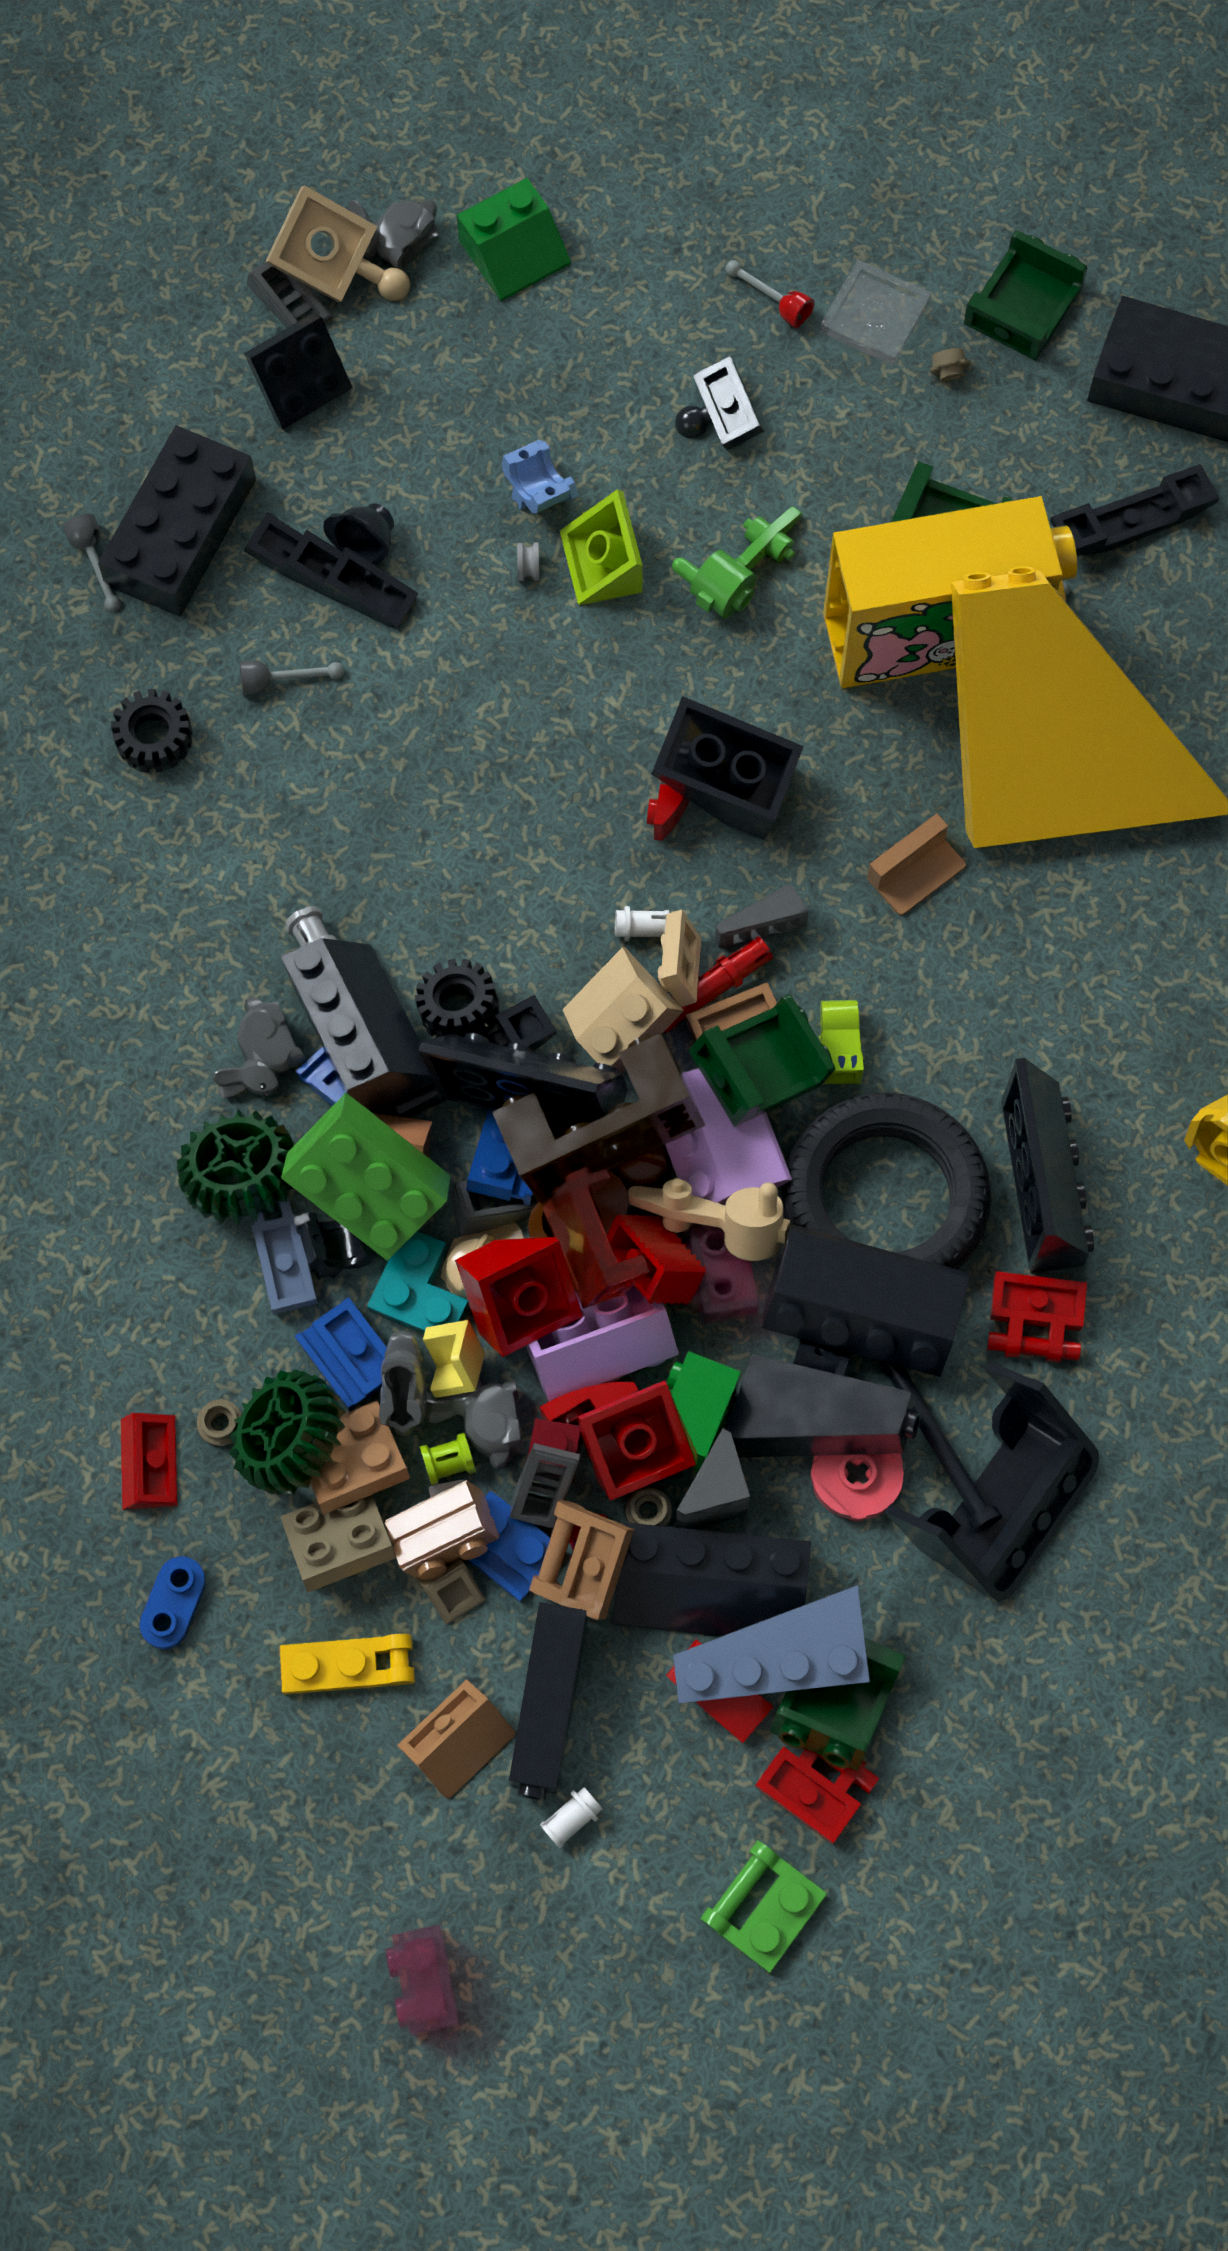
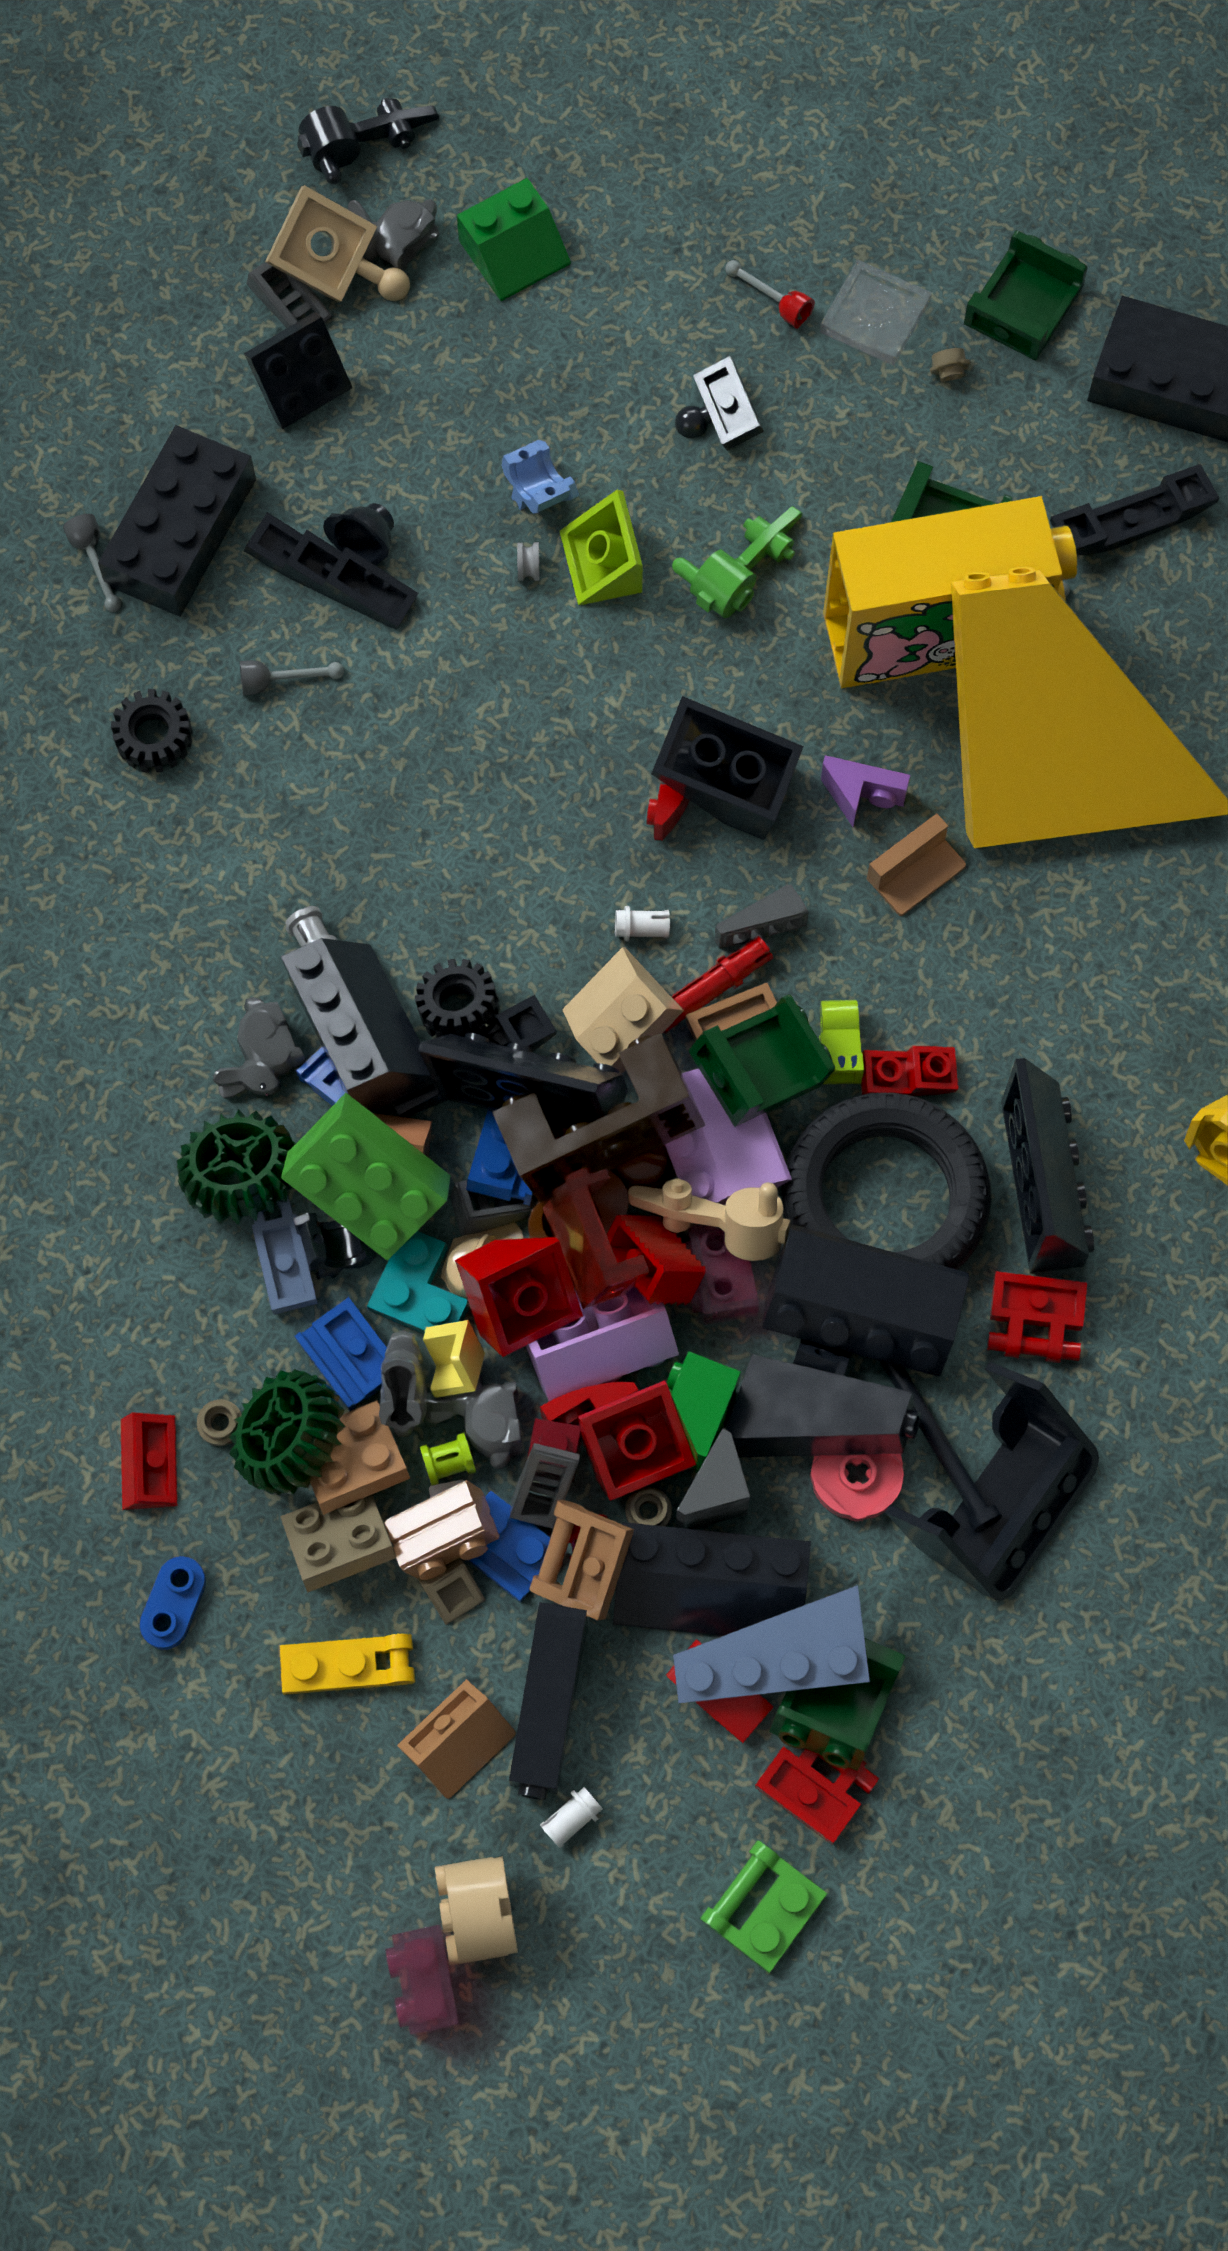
tan plate [658,910,702,1007] -> none
none -> black piece [297,98,439,185]
none -> tan brick [435,1856,518,1966]
none -> medium lavender slope [821,755,910,827]
none -> red slope [861,1046,958,1096]

